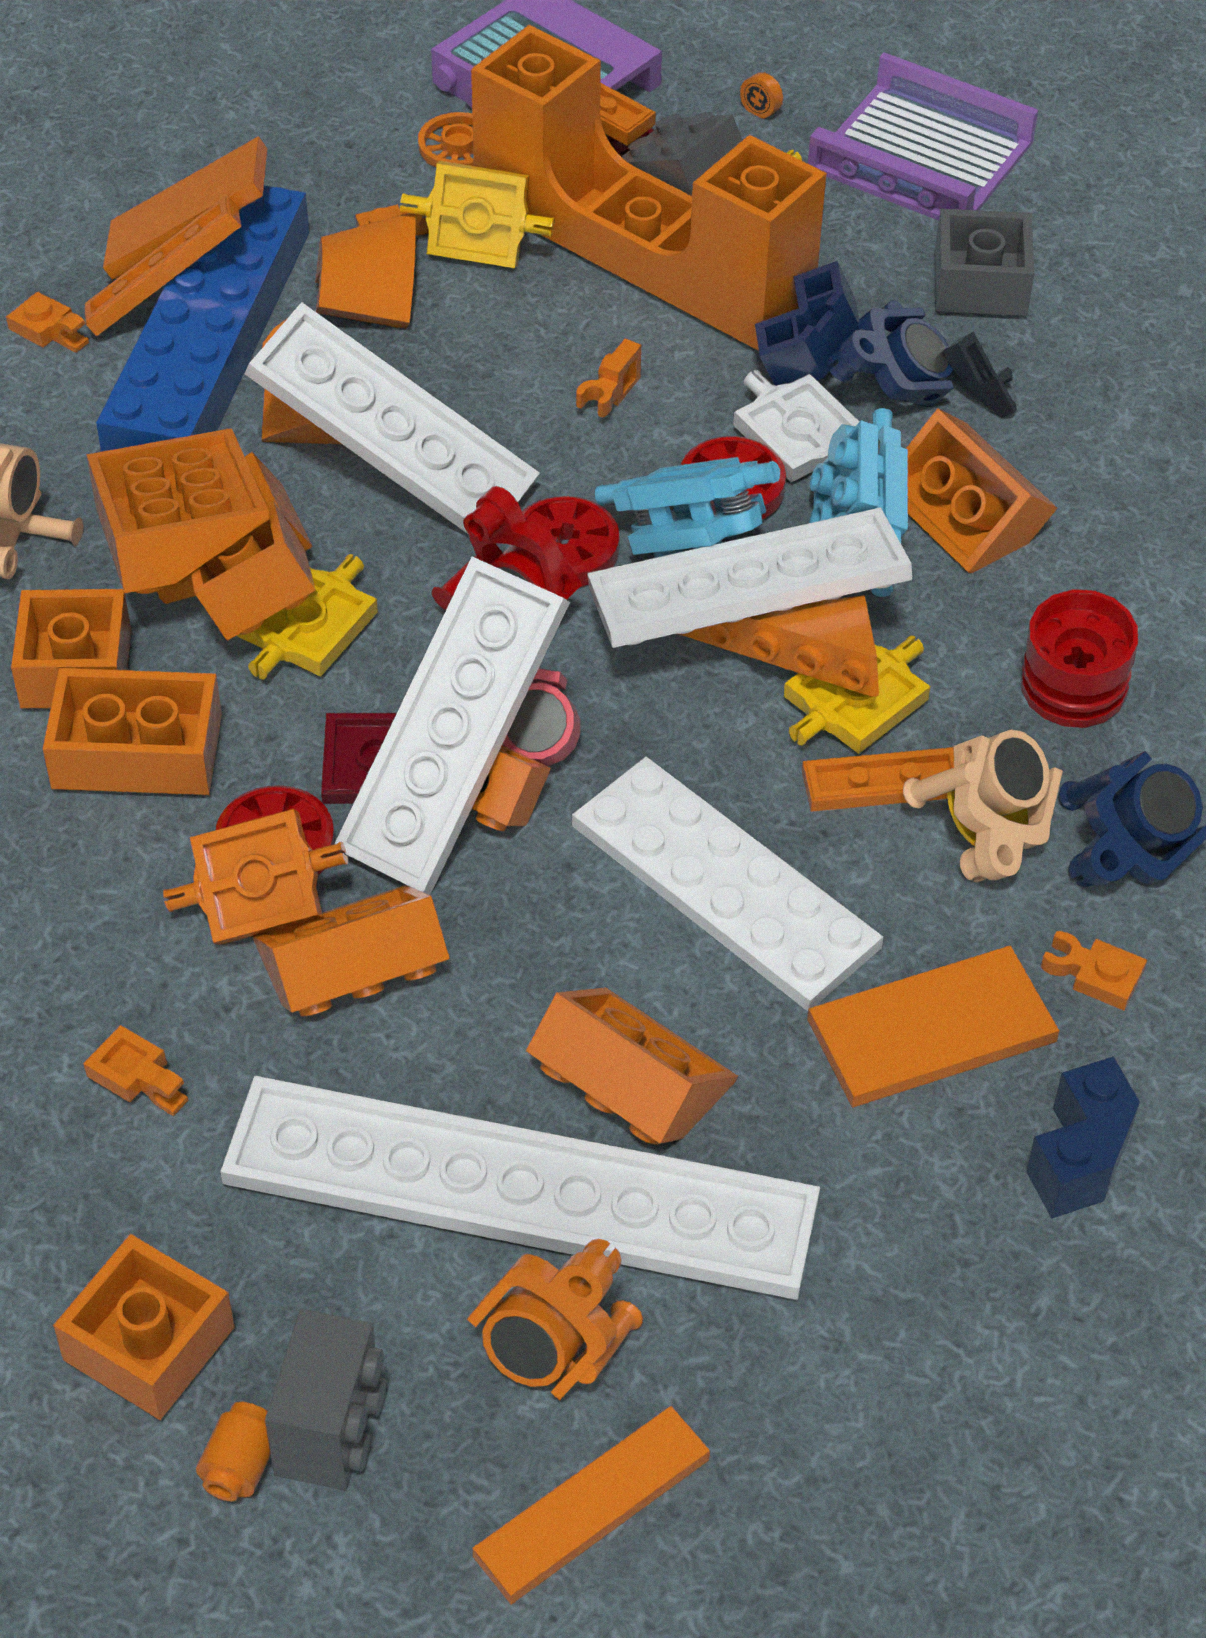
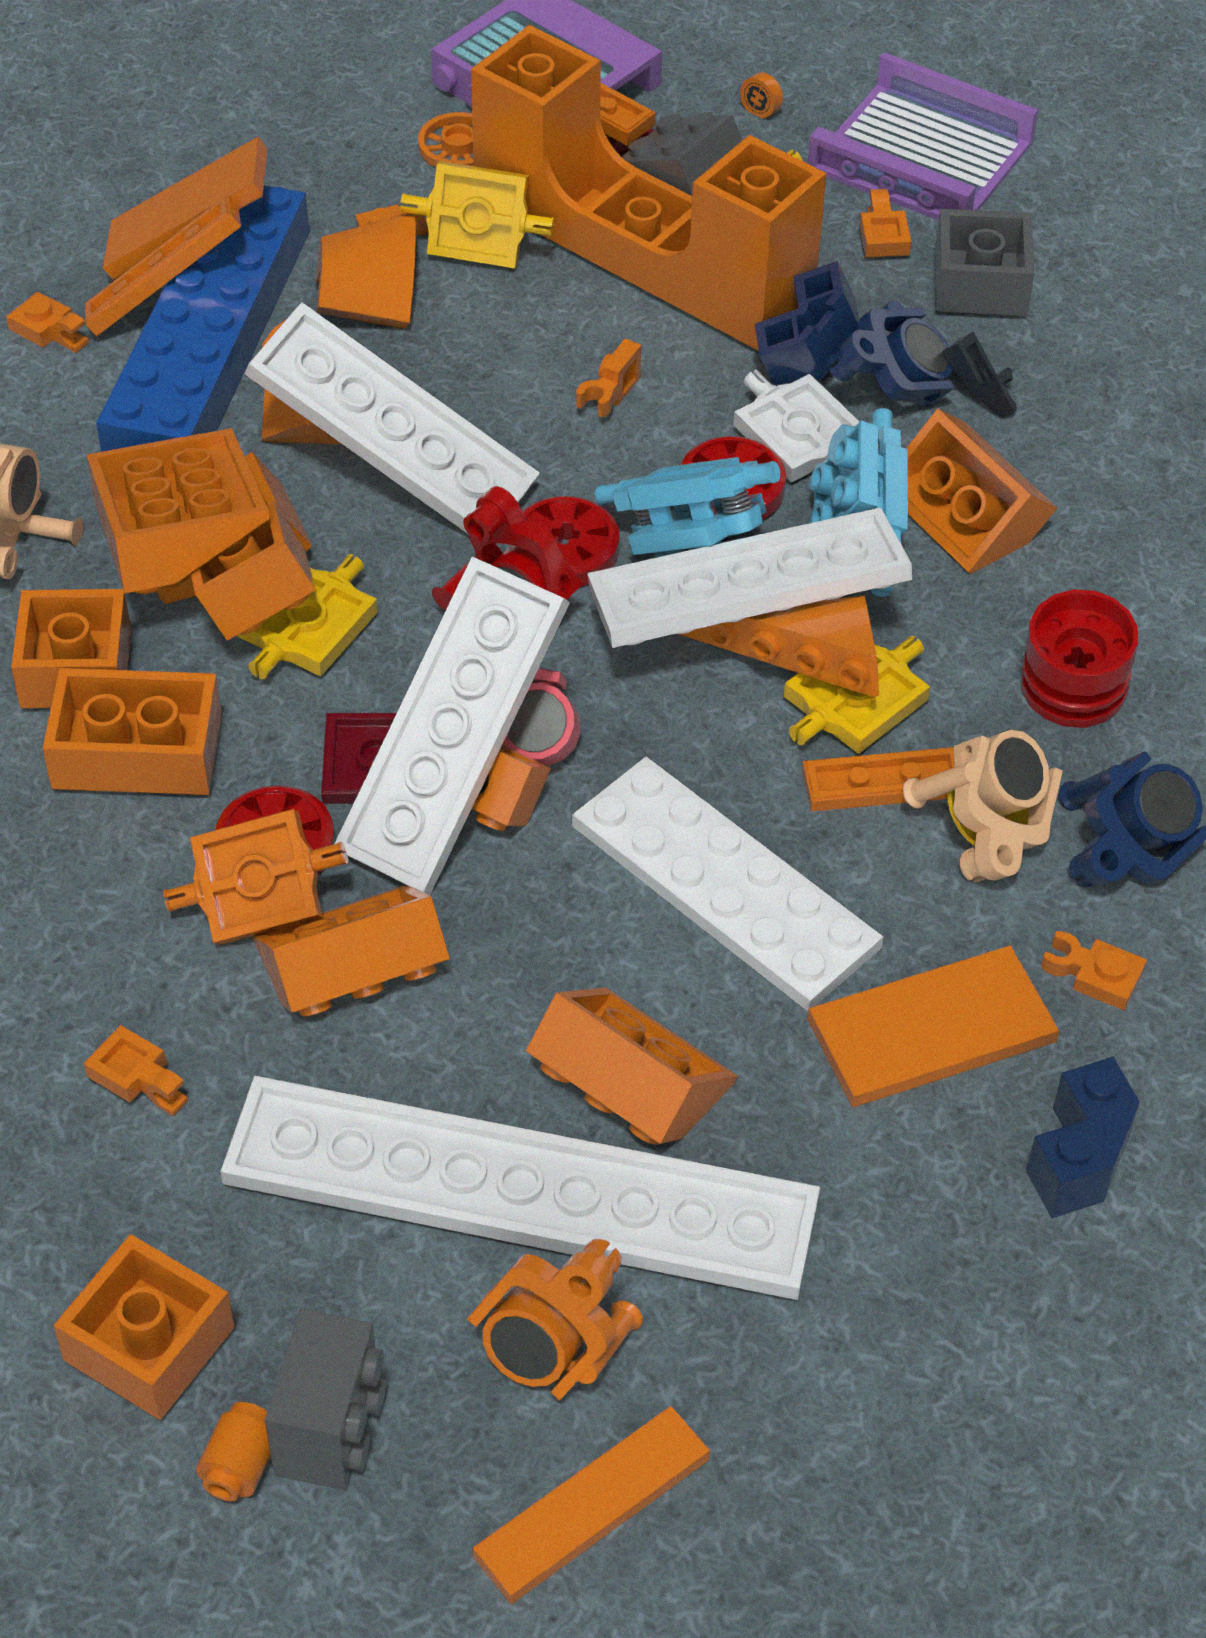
none -> orange plate [859,189,912,257]

